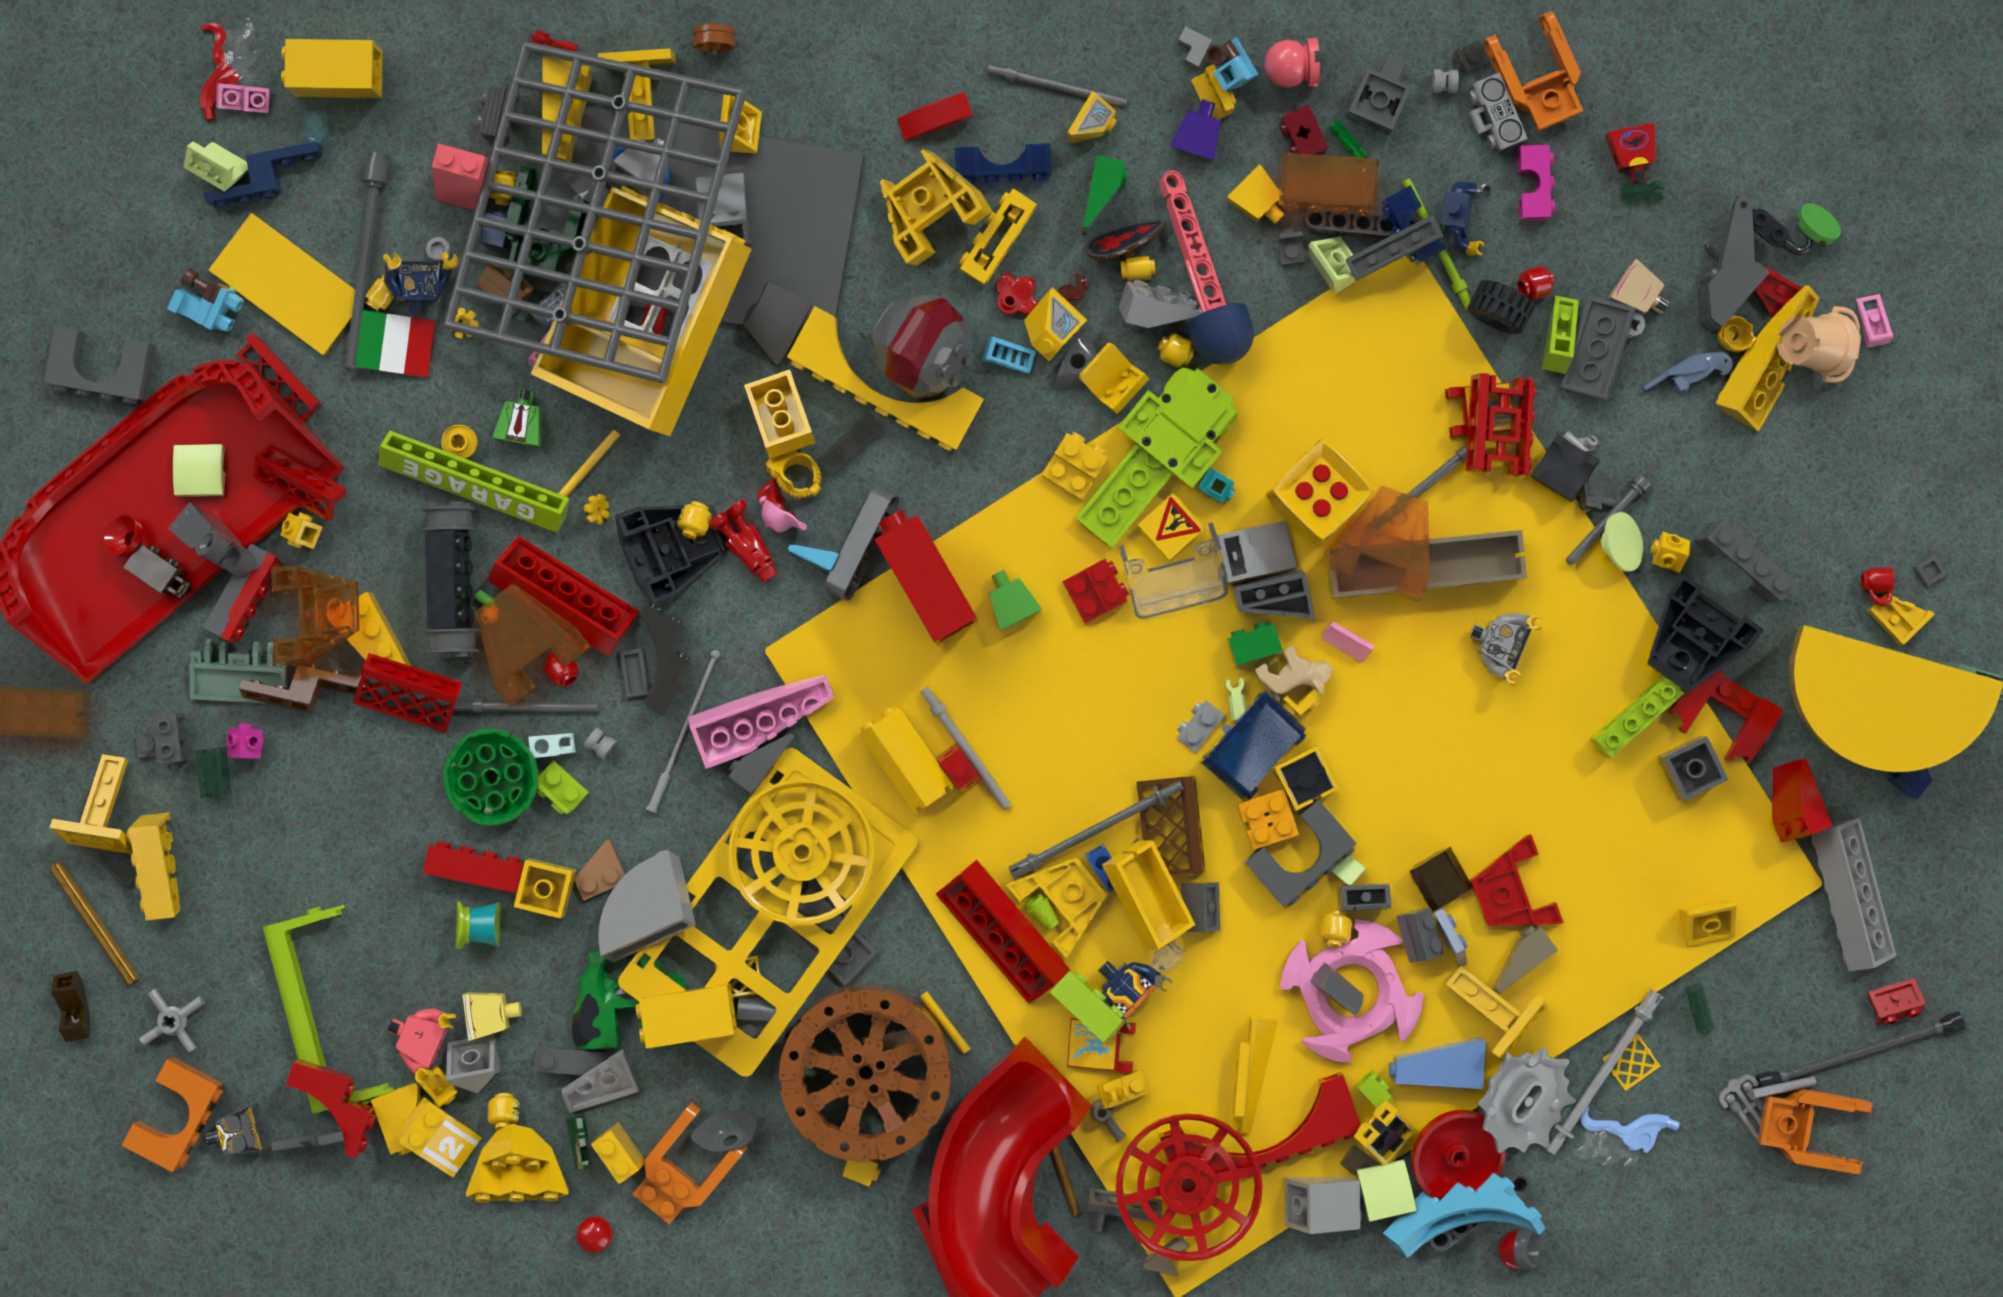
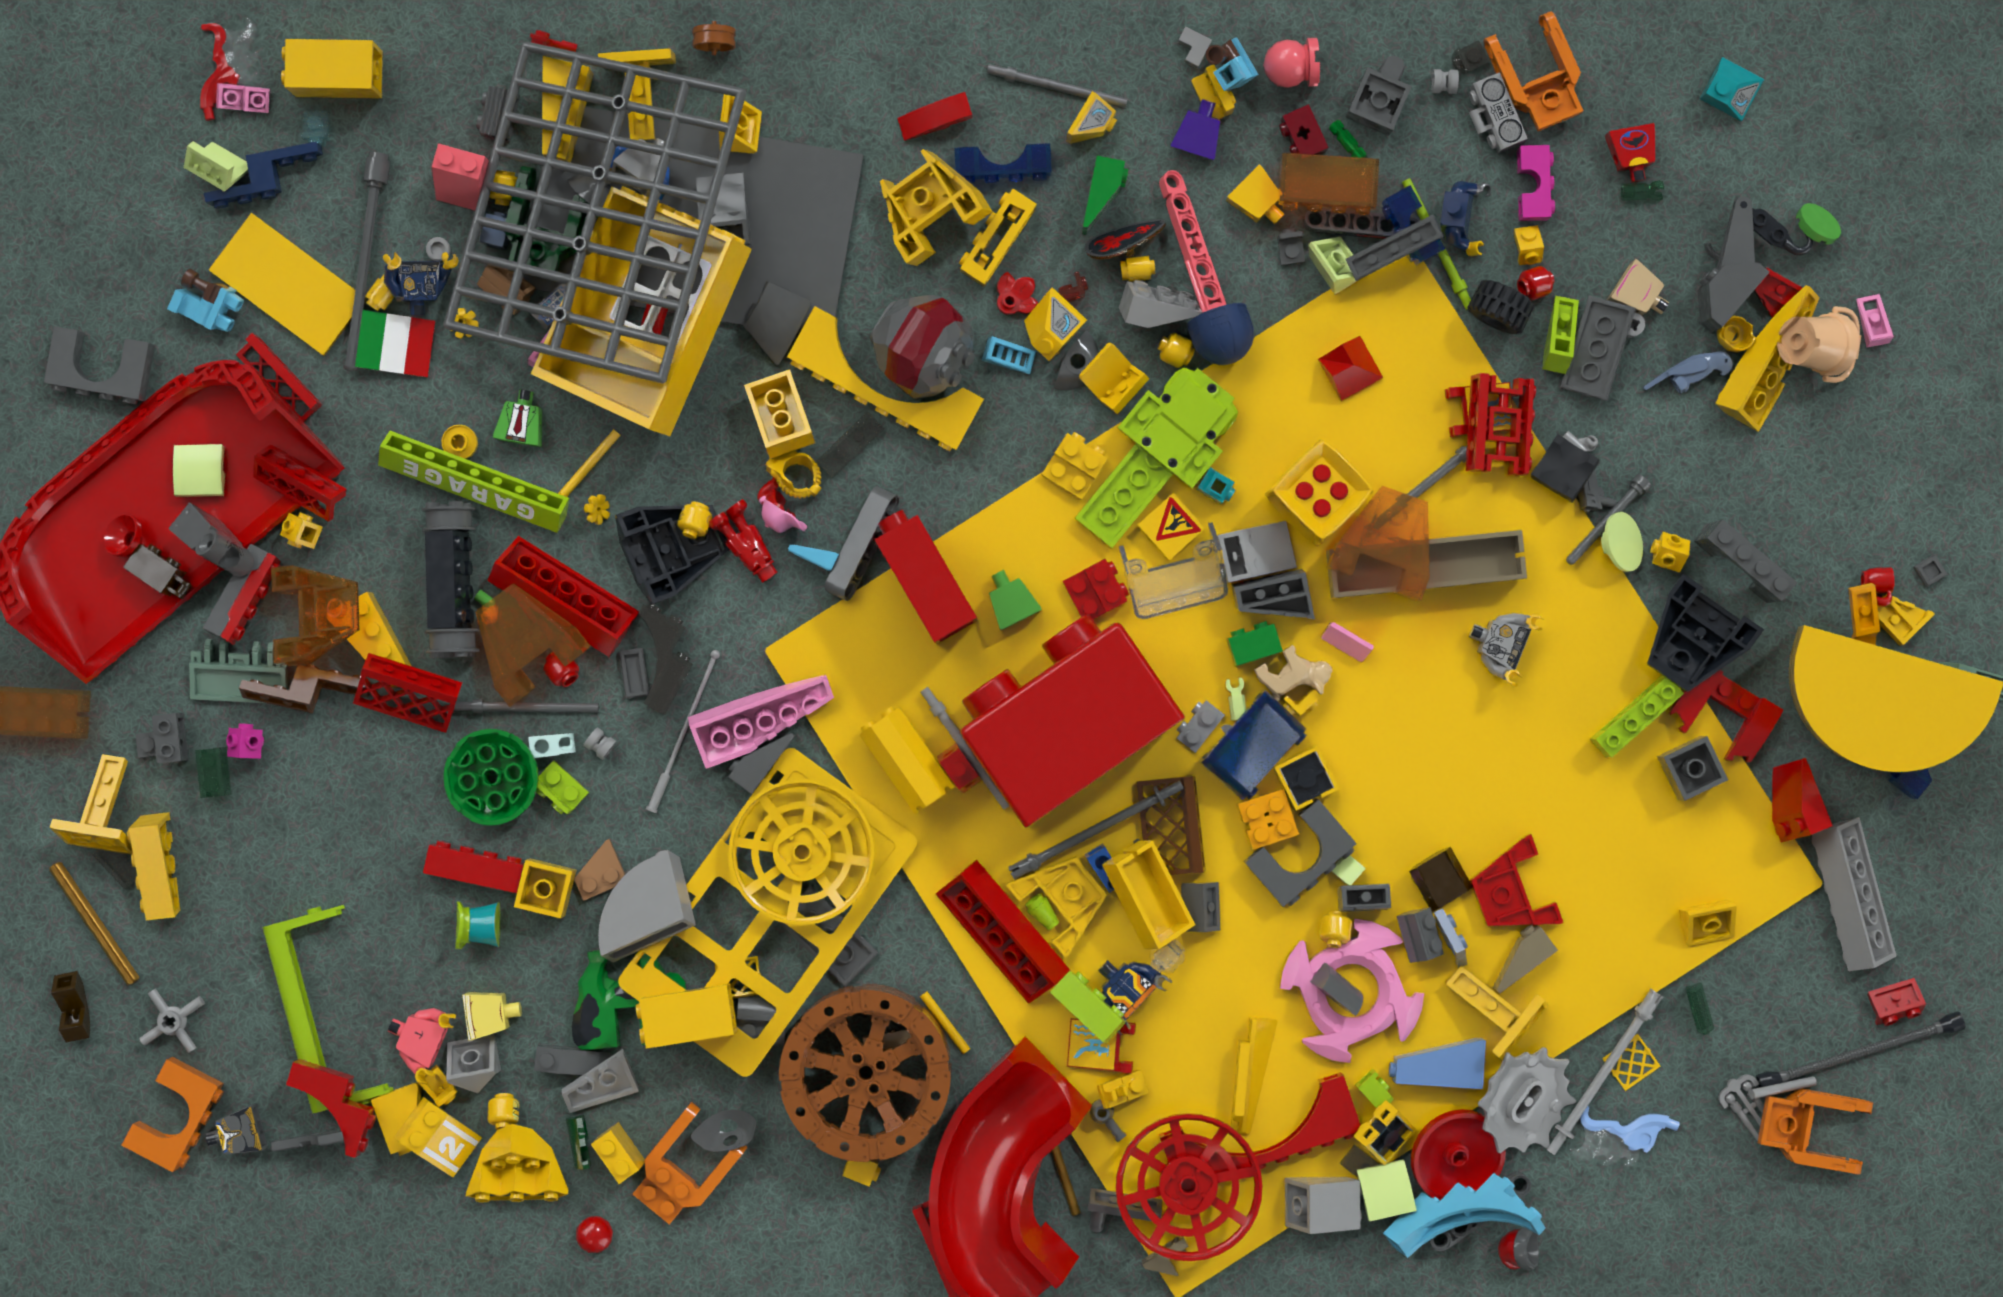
none -> red piece [961,614,1185,828]
none -> red slope [1318,336,1383,401]
none -> yellow bracket [1514,225,1544,265]
none -> teal slope [1700,57,1764,121]
none -> light orange piece [1848,583,1880,645]

